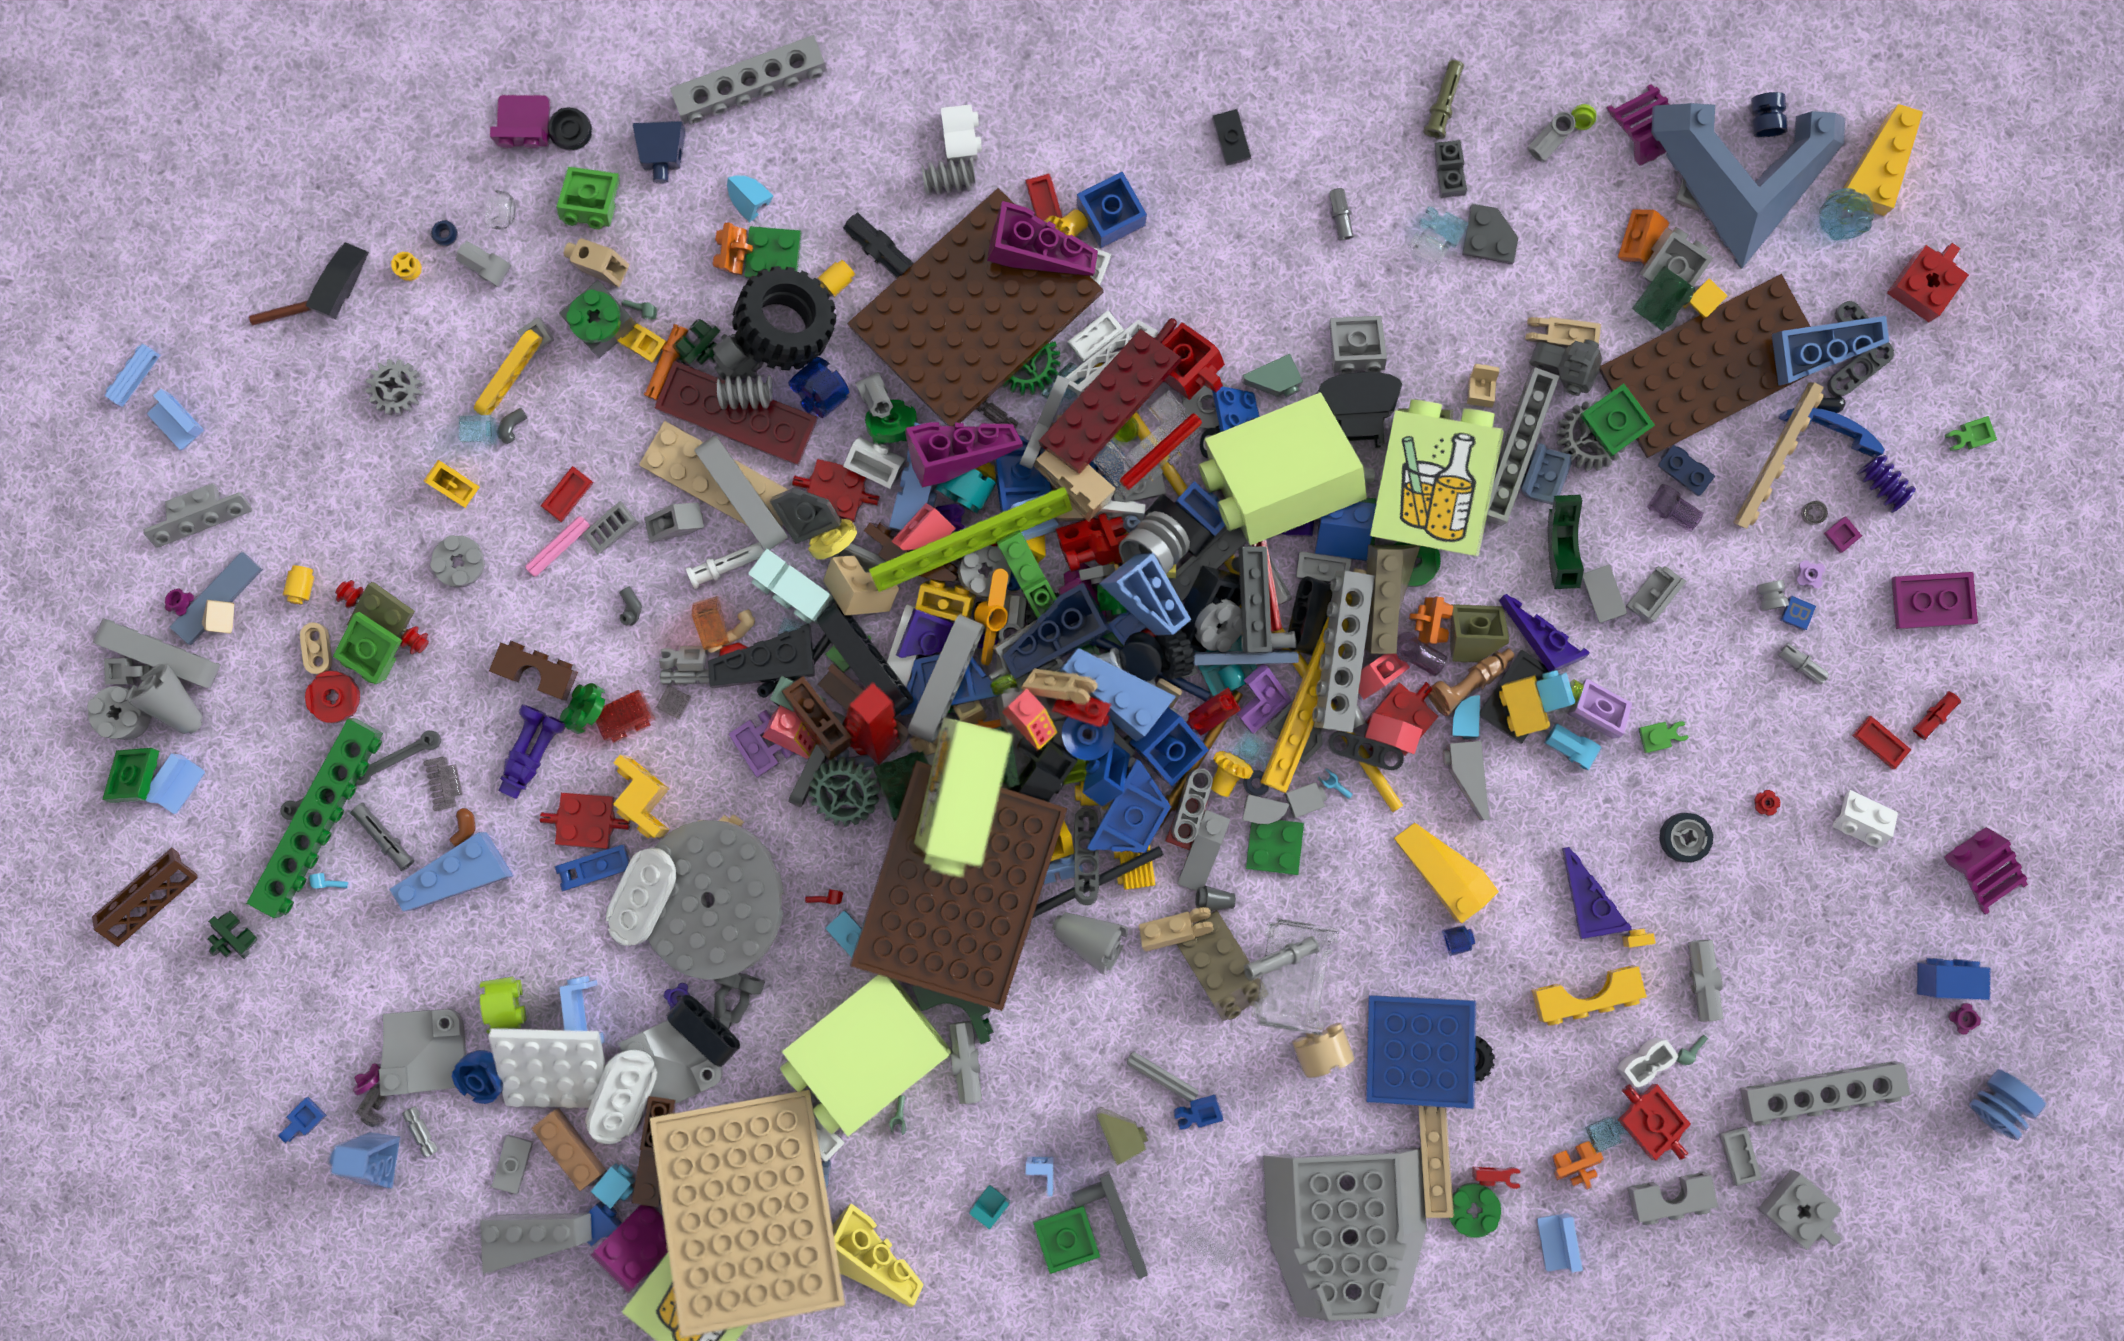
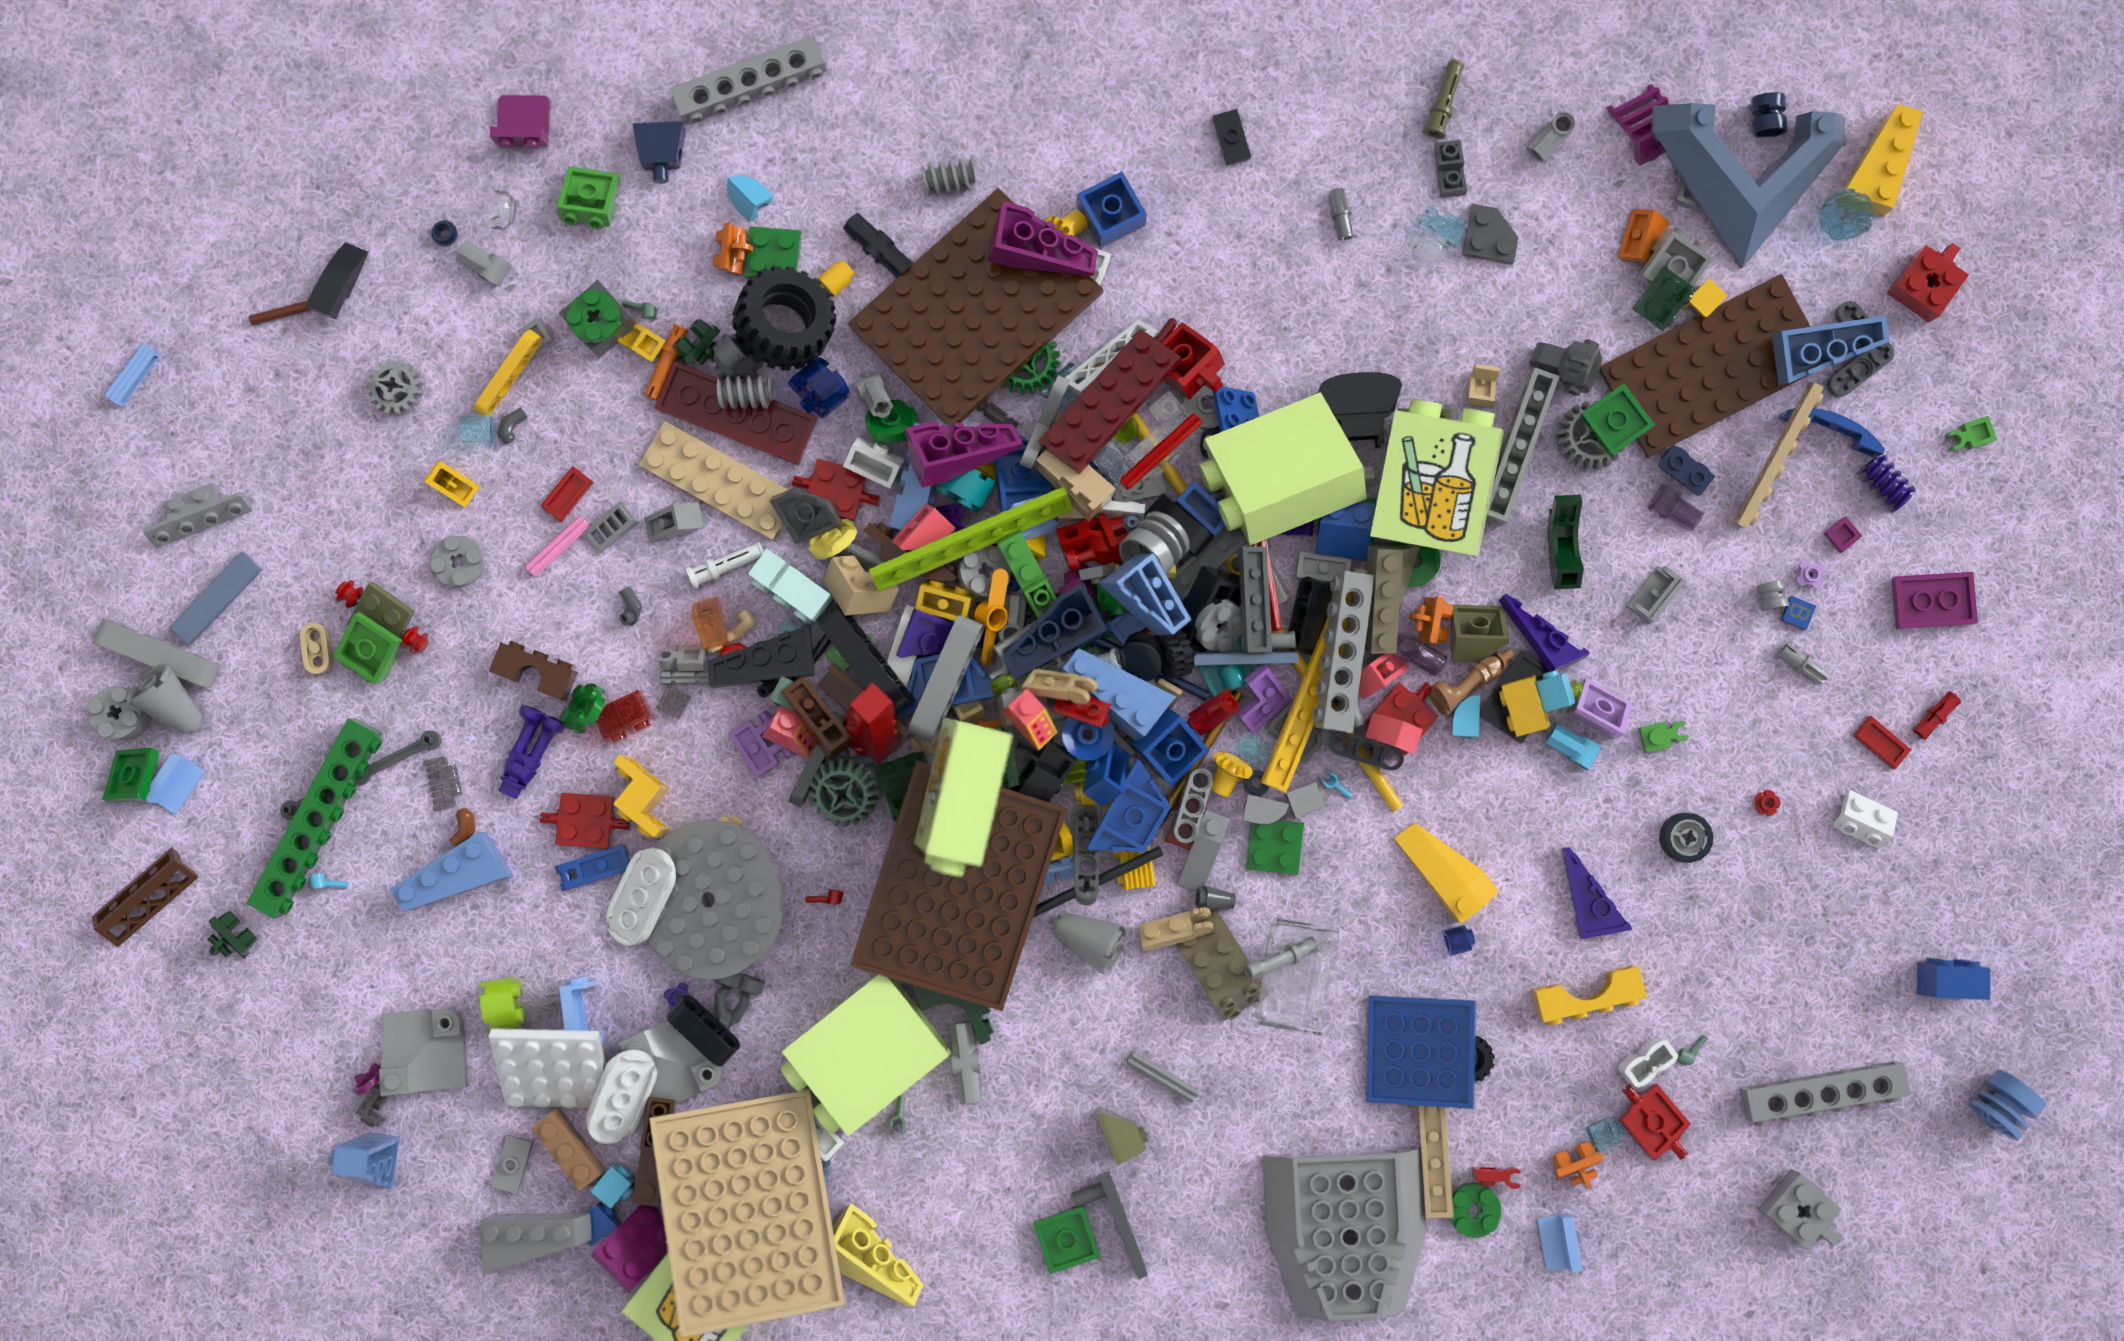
light grey plate [104,658,152,684] -> none
light blue panel [147,389,204,450] -> none
magenta plate [165,588,194,616] -> none
slope [202,600,234,633] -> none
blue plate [278,1097,327,1143] -> none
yellow brick [283,565,315,605] -> none
red plate [305,671,360,723] -> none
flat silver pin [350,803,415,872] -> none
yellow wheel [391,252,422,281] -> none
light grey axle [402,1107,438,1157] -> none
blue cylinder [452,1050,503,1104] -> none
black piece [548,107,592,150] -> none
tan torso [563,238,630,287] -> none
light grey beam [694,435,788,550] -> none
medium azure plate [825,910,861,958] -> none
white brick [941,105,982,163] -> none
teal panel [969,1185,1010,1230] -> none
red tile [1025,173,1063,221] -> none
light blue panel [1026,1157,1053,1196] -> none
white plate [1068,310,1124,363] -> none
blue plate [1174,1094,1224,1130] -> none
sand green slope [1241,354,1303,397] -> none
tan brick [1292,1022,1355,1078] -> none
light grey plate [1329,315,1387,375] -> none
light grey slope [1442,741,1489,820] -> none
sand blue bracket [1520,443,1572,505] -> none
tan hinge [1525,317,1601,347] -> none
lime plate [1571,104,1597,130] -> none
light grey hinge [1583,564,1627,623] -> none
yellow plate [1622,928,1656,948] -> none
light grey arch [1627,1172,1718,1225] -> none
light grey piece [1688,939,1723,1022] -> none
light grey plate [1719,1126,1762,1186] -> none
clear smoke bush [1801,501,1828,525] -> none
black arm [1817,396,1846,413] -> none
magenta plate [1944,827,2028,915] -> none
magenta plate [1949,1003,1981,1035] -> none

